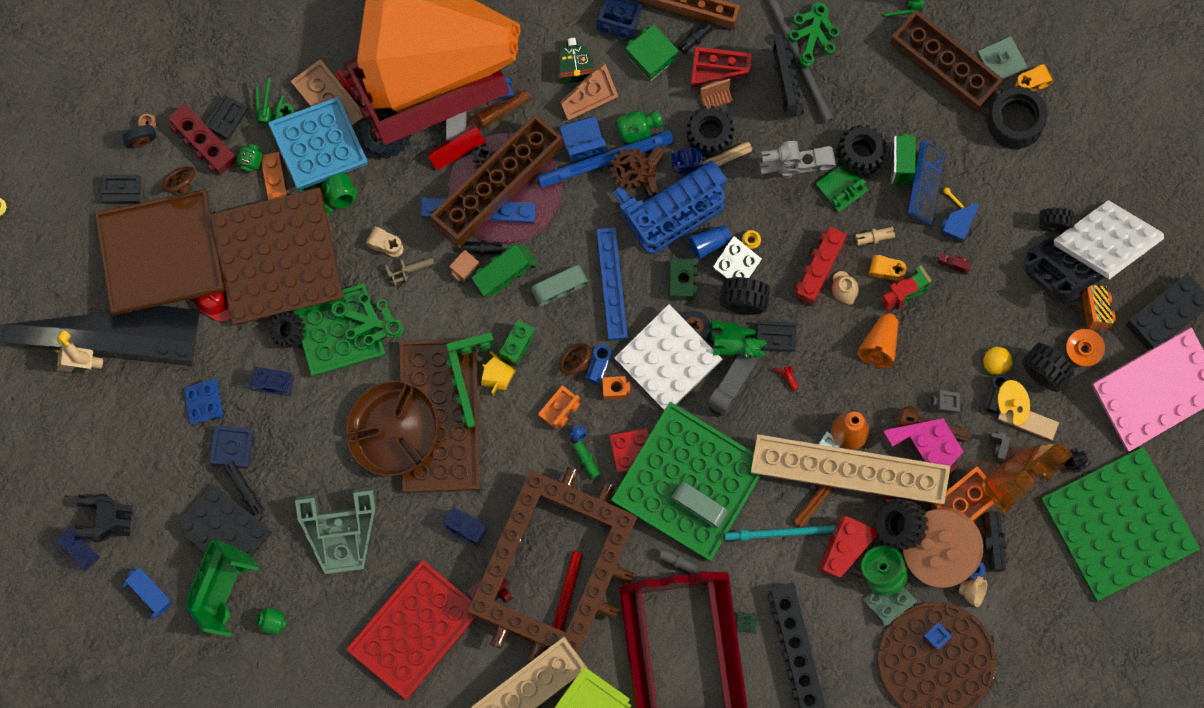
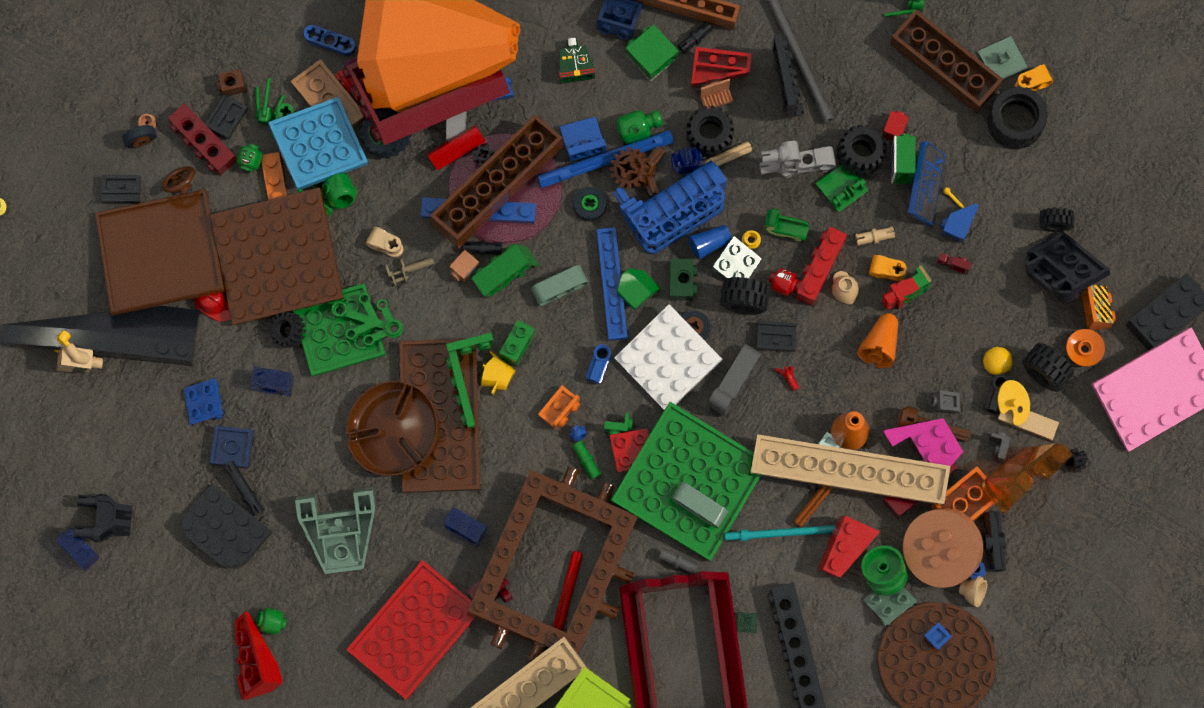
blue brick [122,567,173,620] -> none
green windscreen [185,539,259,637] -> none
clear orange pin [477,89,532,129] -> none
reddish brown piece [559,343,591,376] -> none
nougat wing [560,62,619,120] -> none
orange brick [602,376,630,401] -> none
green animal [710,321,767,360] -> none
green plant [788,2,840,69] -> none
black tyre [874,499,928,550] -> none
green plate [1041,447,1200,602] -> none
white plate [1054,200,1164,279] -> none
none -> reddish brown brick [217,69,246,96]
none -> red wedge [234,612,283,700]
none -> blue beam [304,25,356,56]
none -> black bush [573,187,607,221]
none -> green bracket [604,413,633,436]
none -> green slope [617,268,661,310]
none -> green animal [763,208,809,242]
none -> red head [769,268,799,296]
none -> red brick [883,111,909,141]

